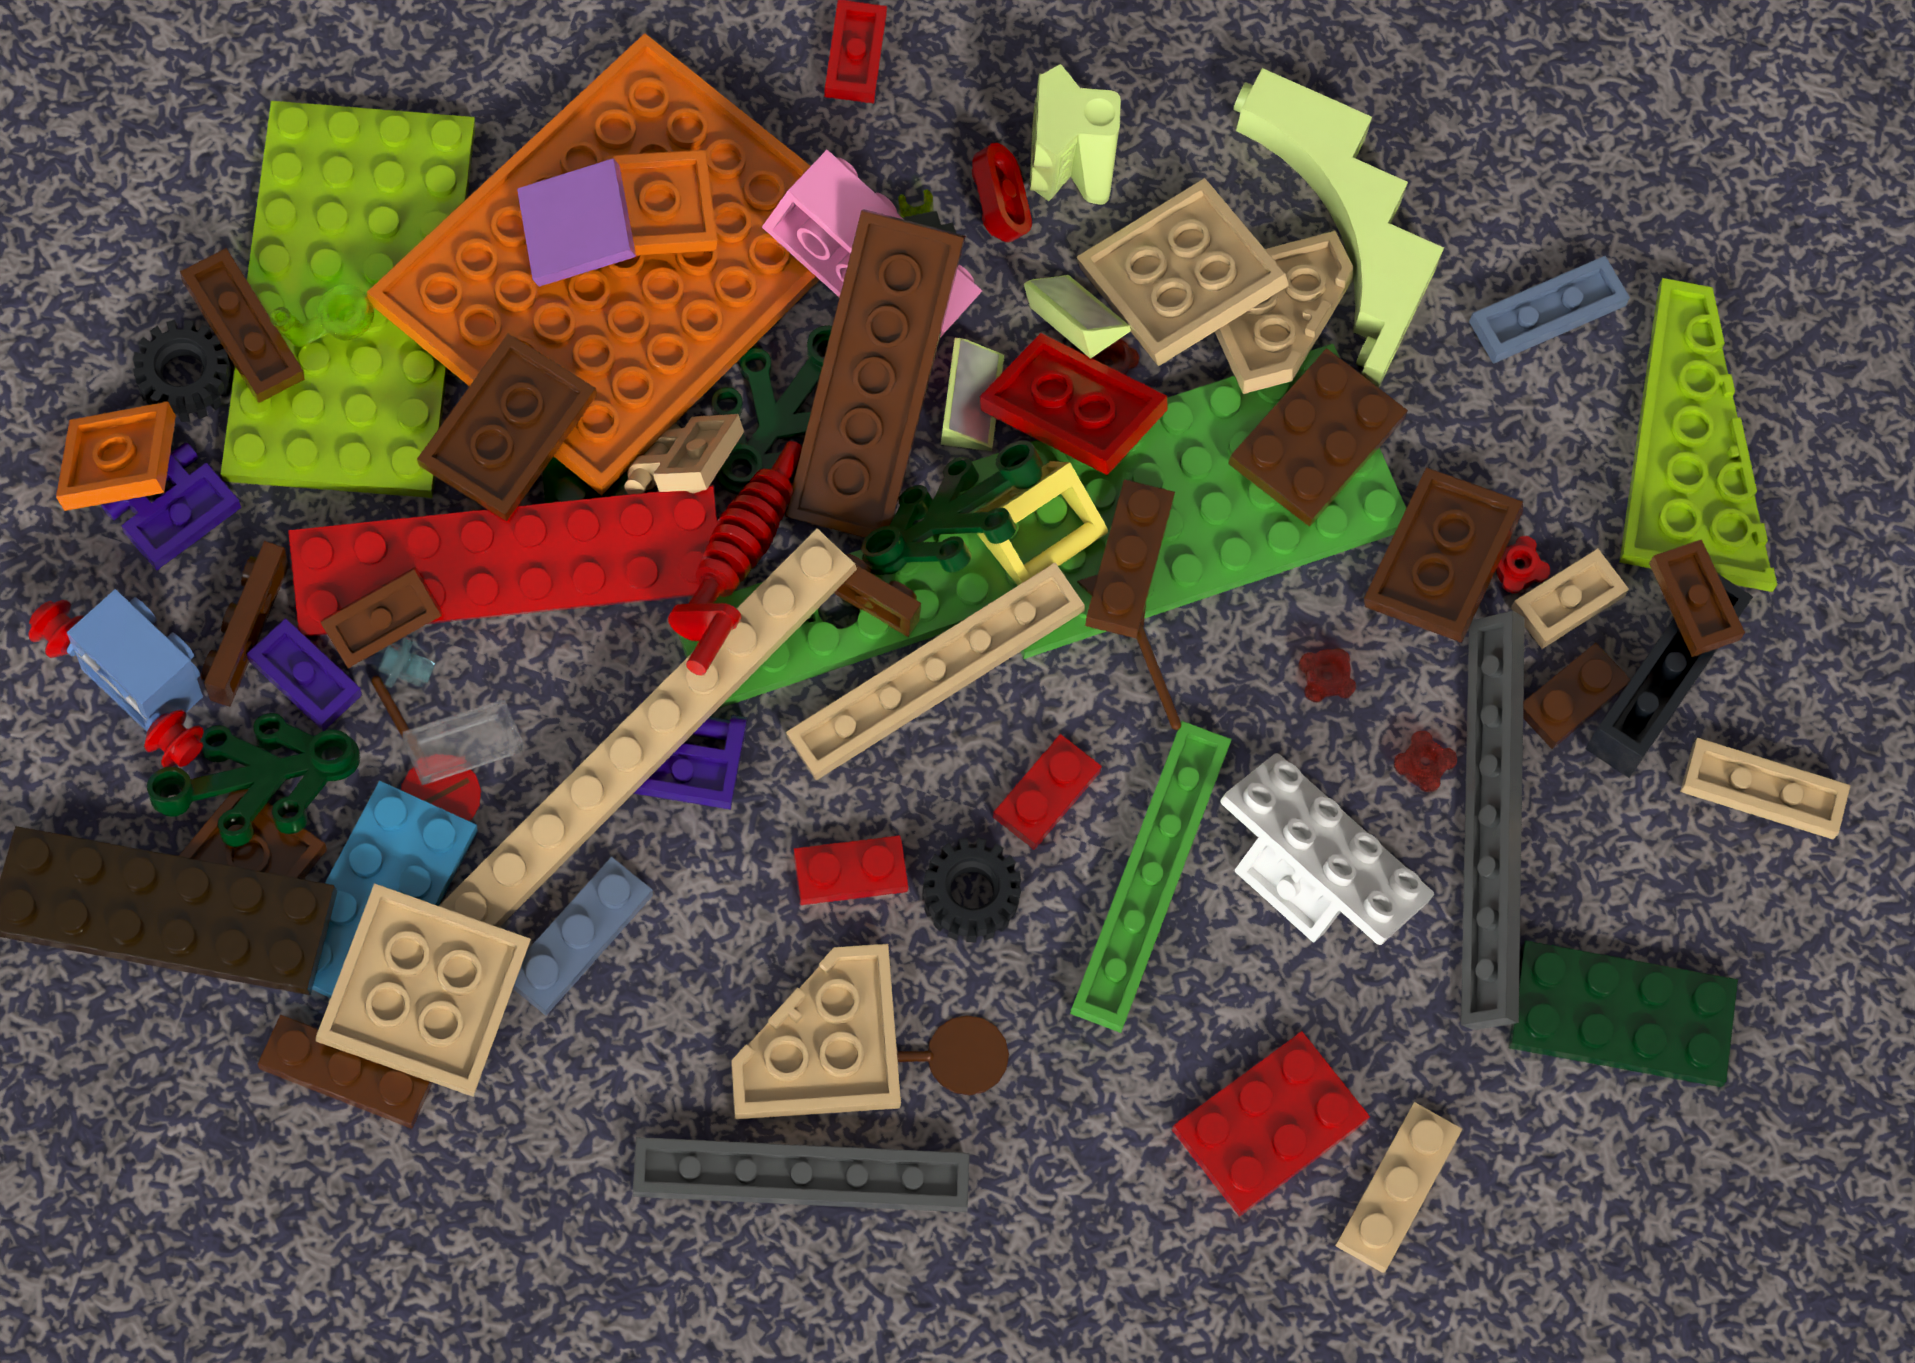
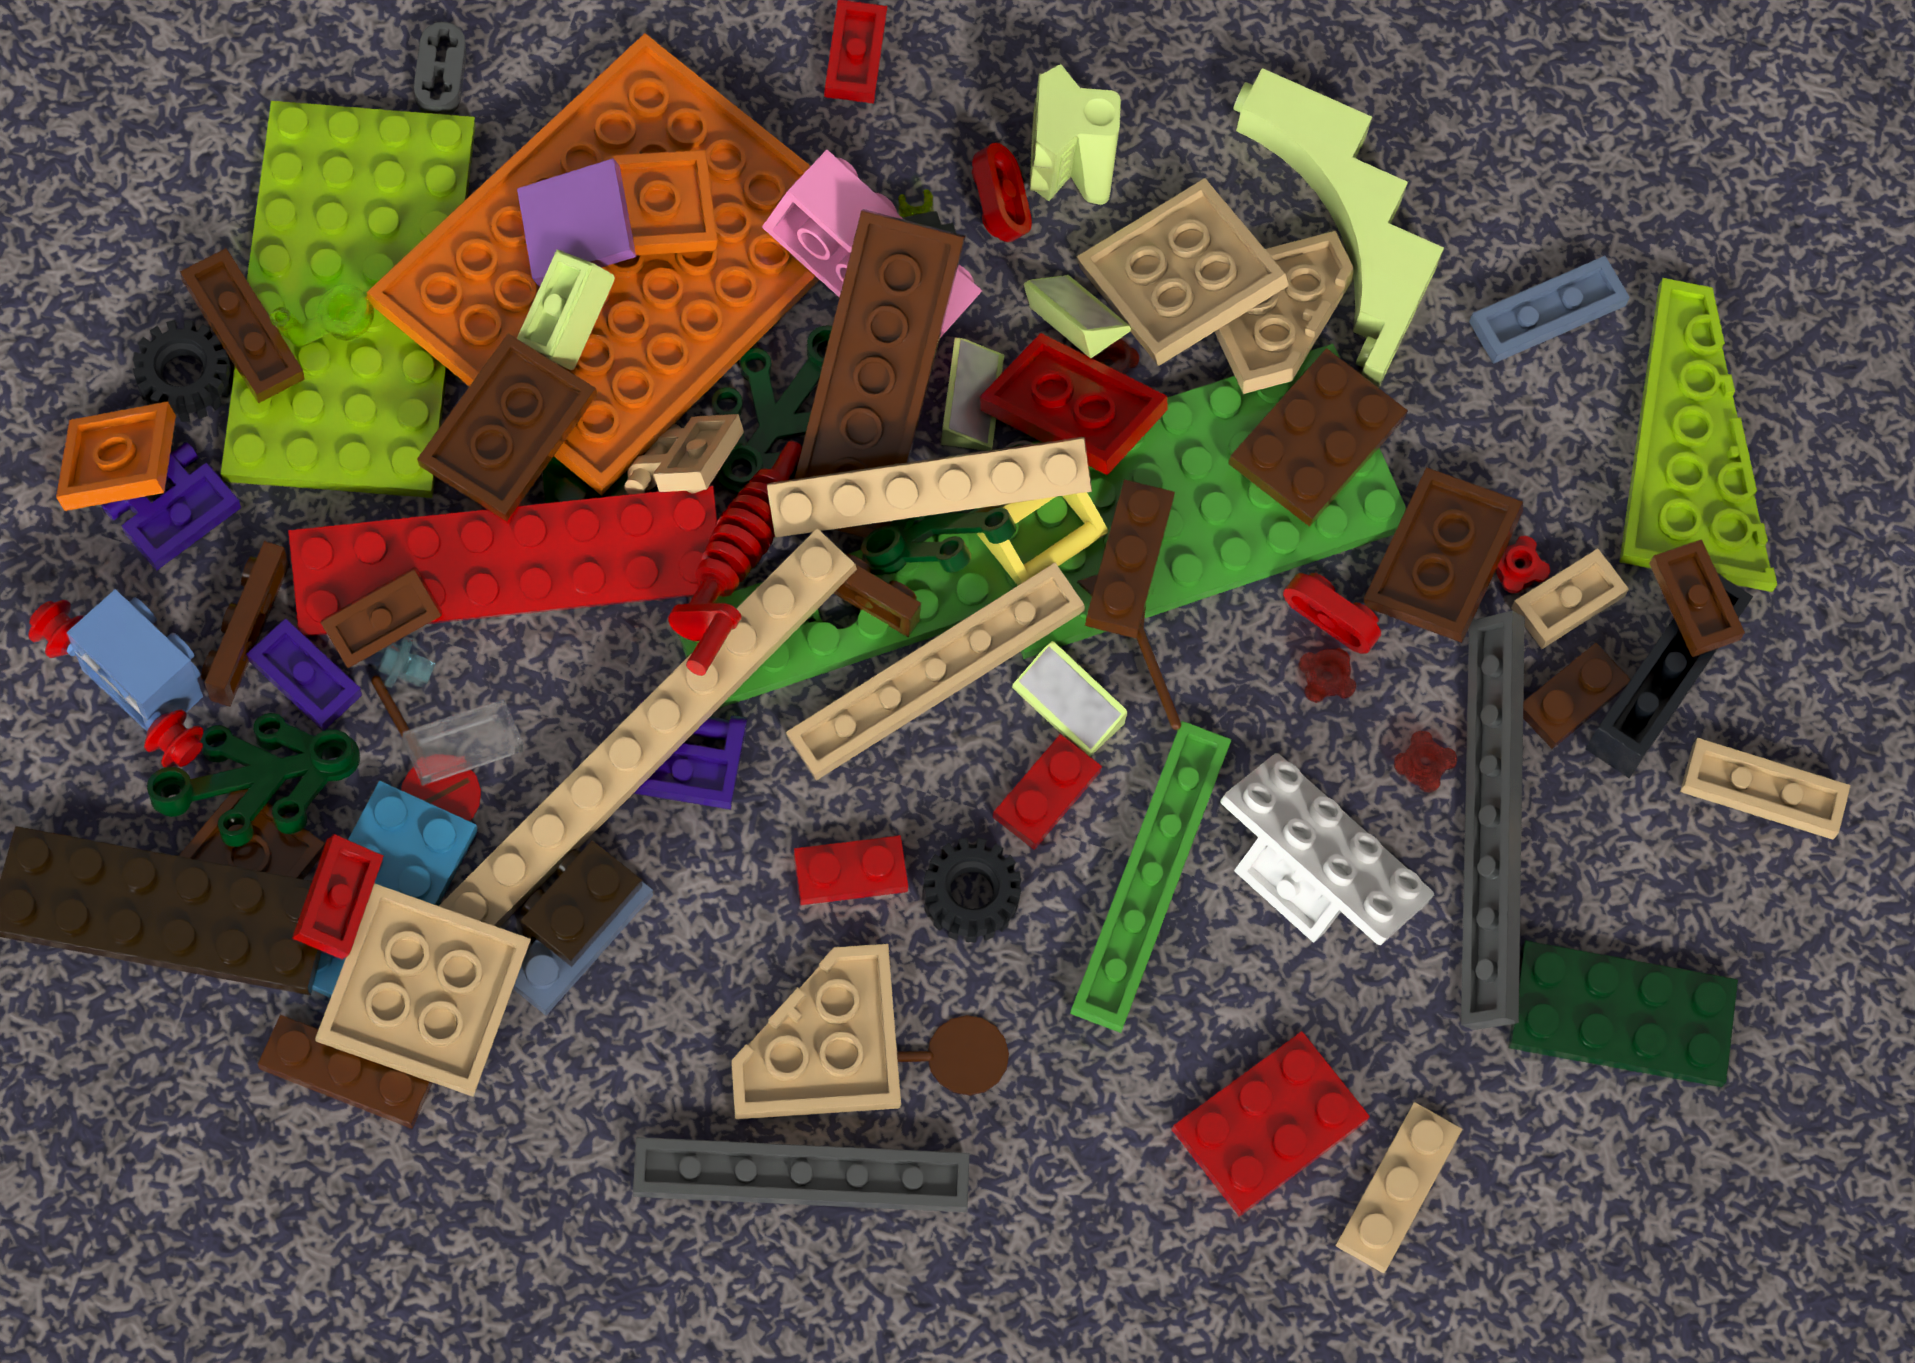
none -> red plate [292,834,384,960]
none -> dark grey beam [414,22,467,115]
none -> yellowish green slope [517,249,615,370]
none -> dark brown bracket [520,840,643,967]
none -> tan plate [767,437,1092,538]
none -> flat silver slope [1012,641,1127,756]
none -> red plate [1283,573,1381,654]

